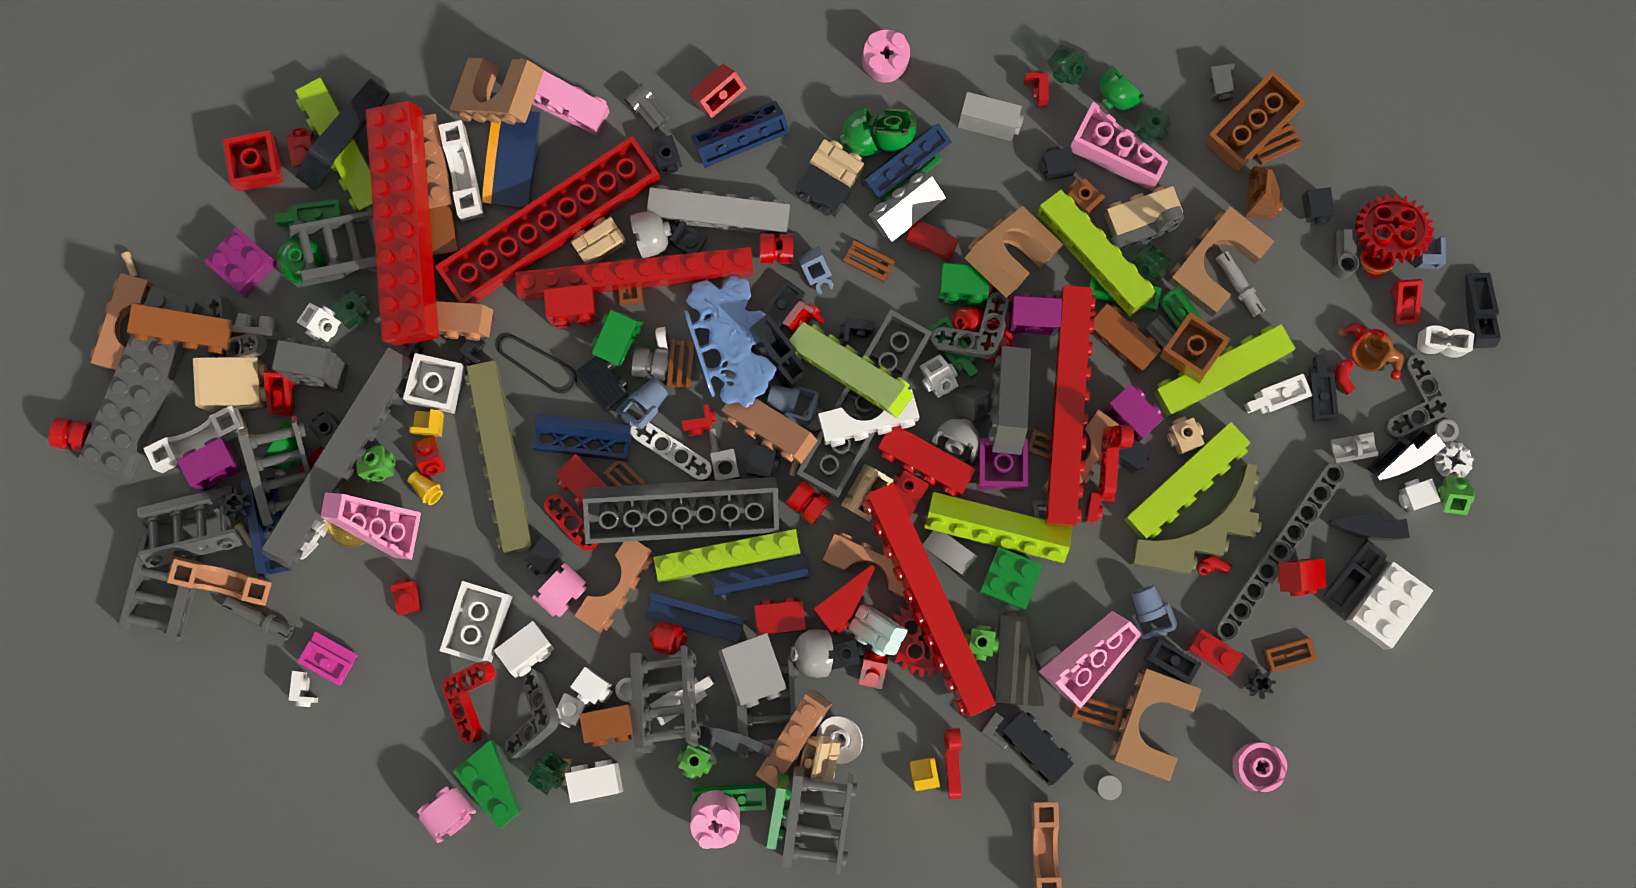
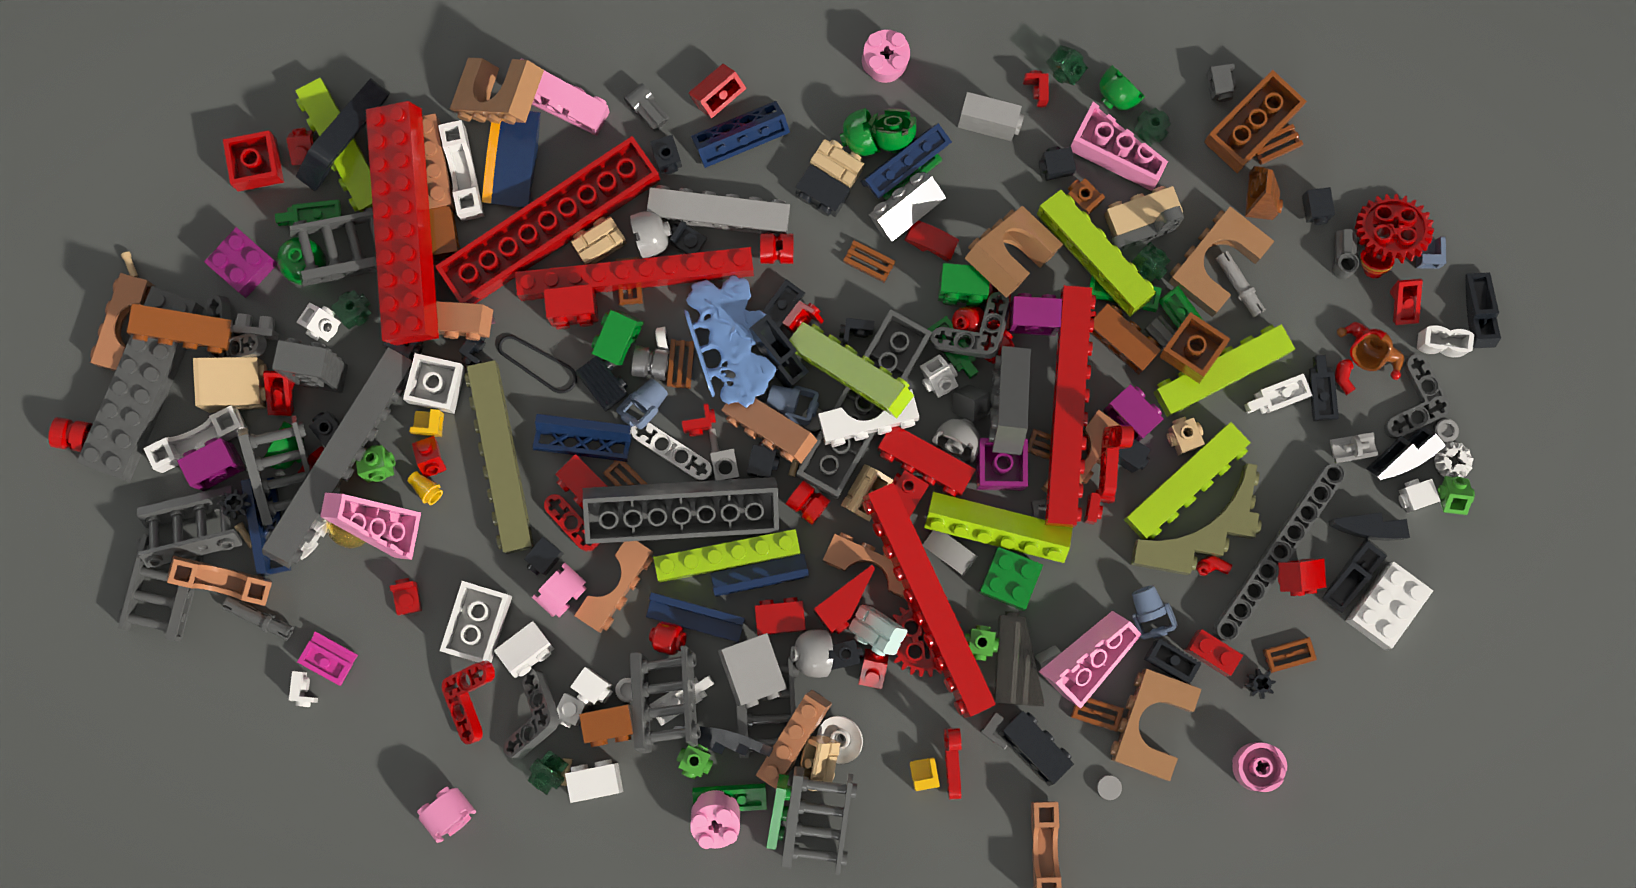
green wedge [453,740,522,829] -> none
sand blue brick [798,247,834,294] -> none

